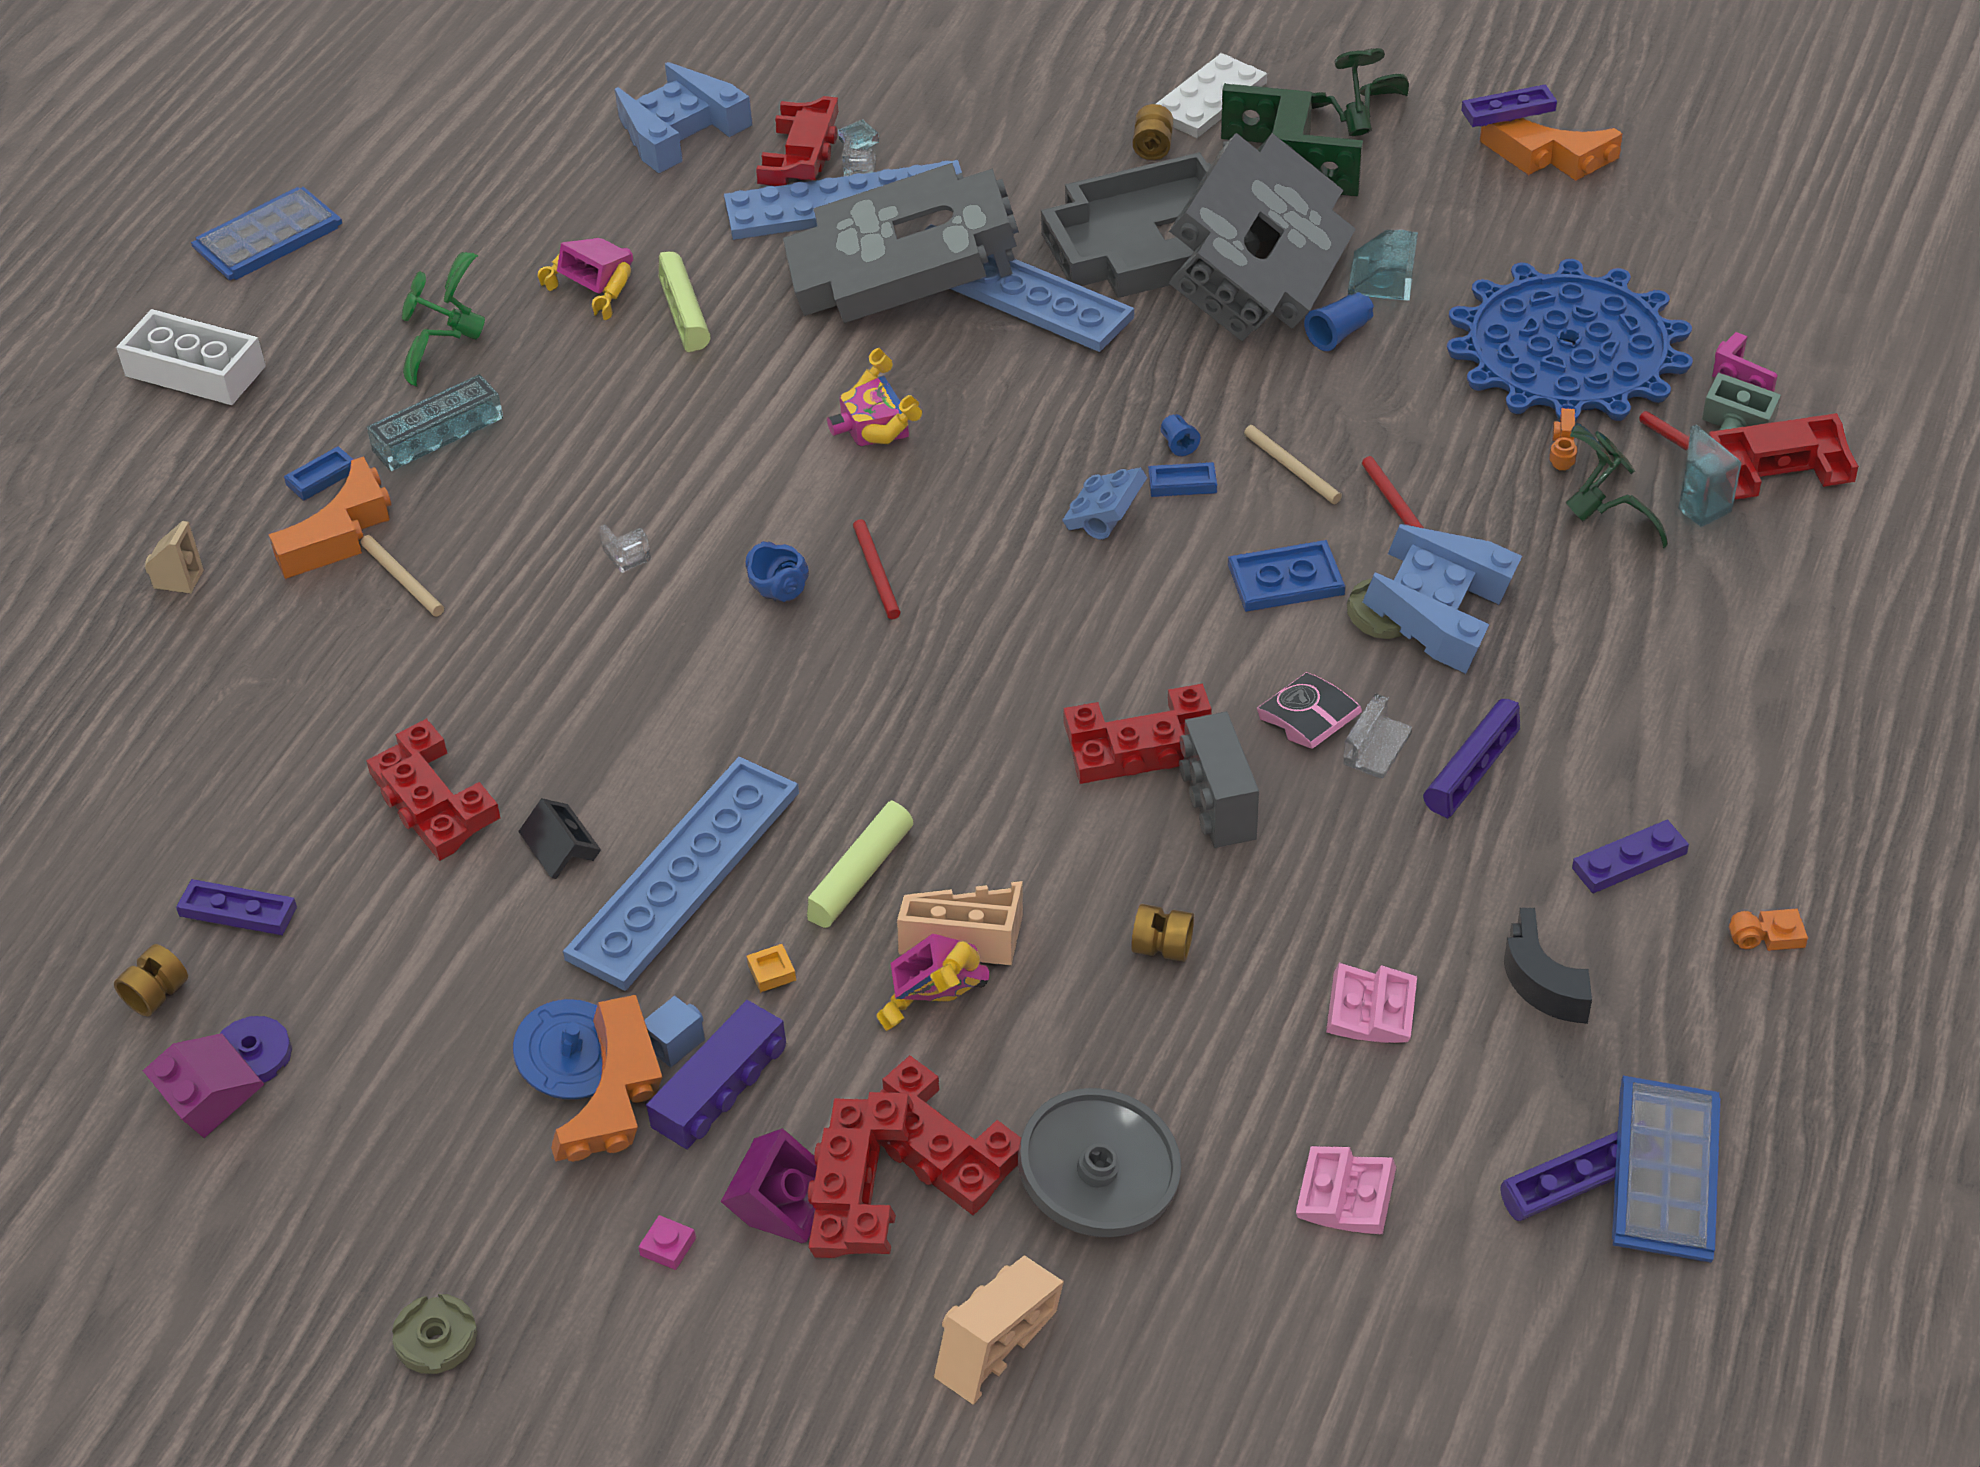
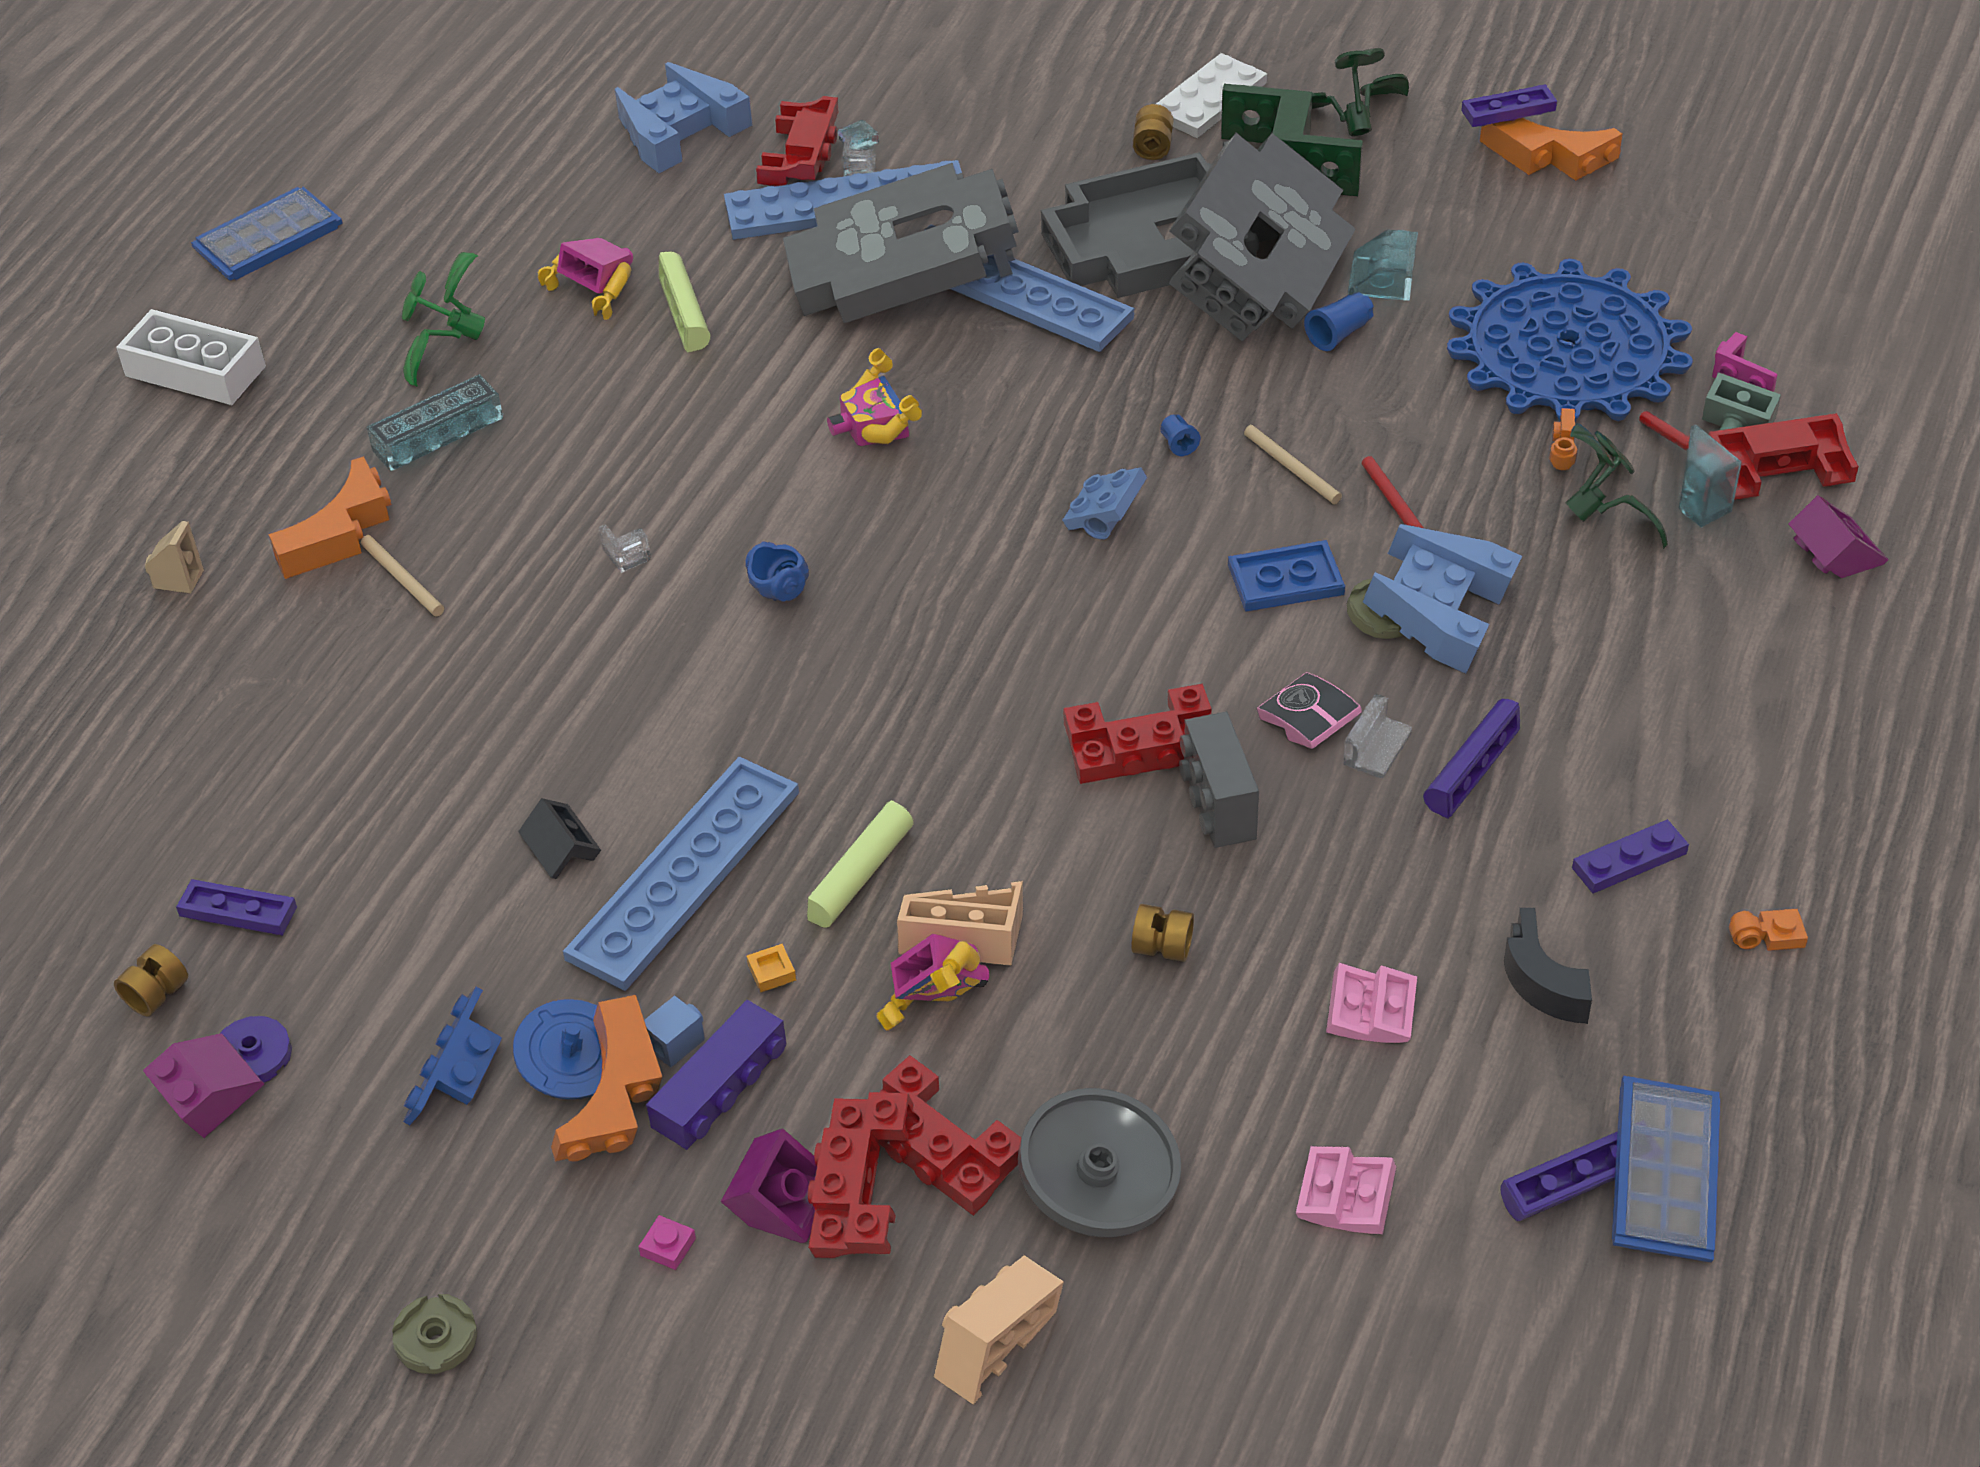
blue tile [284,446,354,501] -> none
red bracket [366,718,501,861] -> none
red bar [853,519,901,619] -> none
blue tile [1148,462,1217,497] -> none
none -> blue bracket [403,986,502,1125]
none -> magenta slope [1788,495,1889,578]

